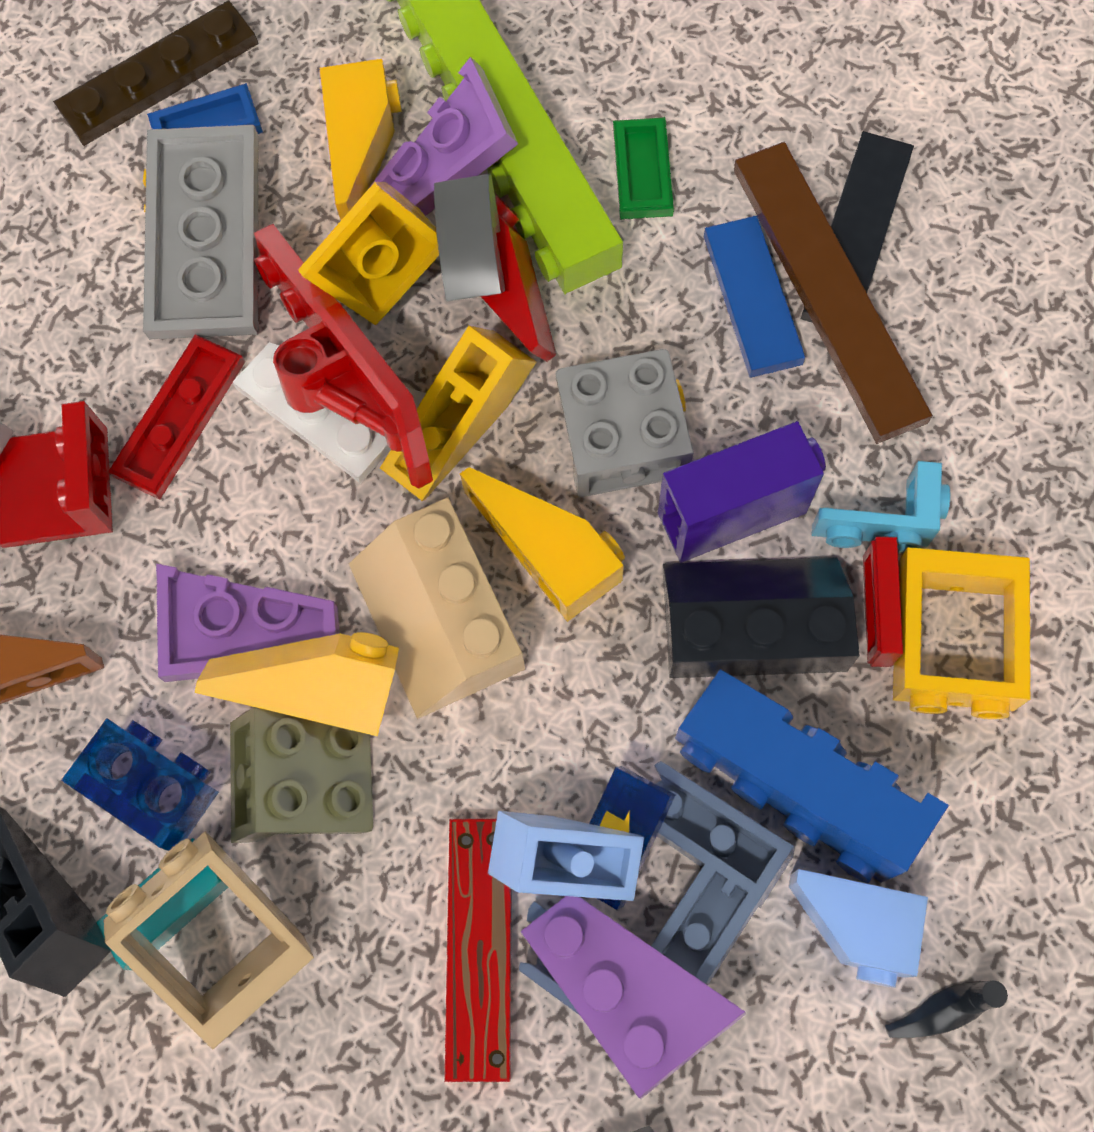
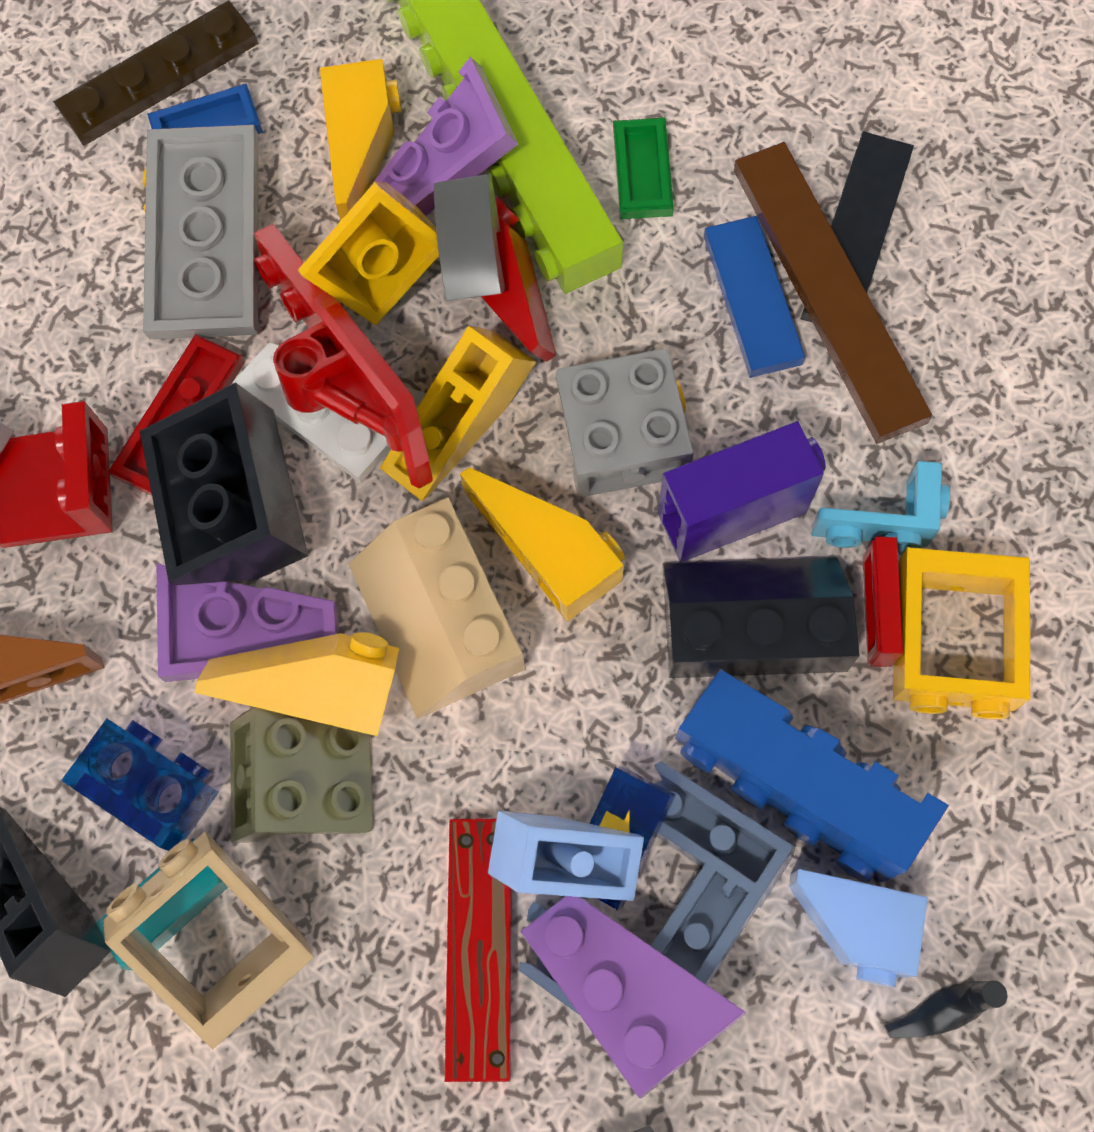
none -> black slope [140,382,308,585]

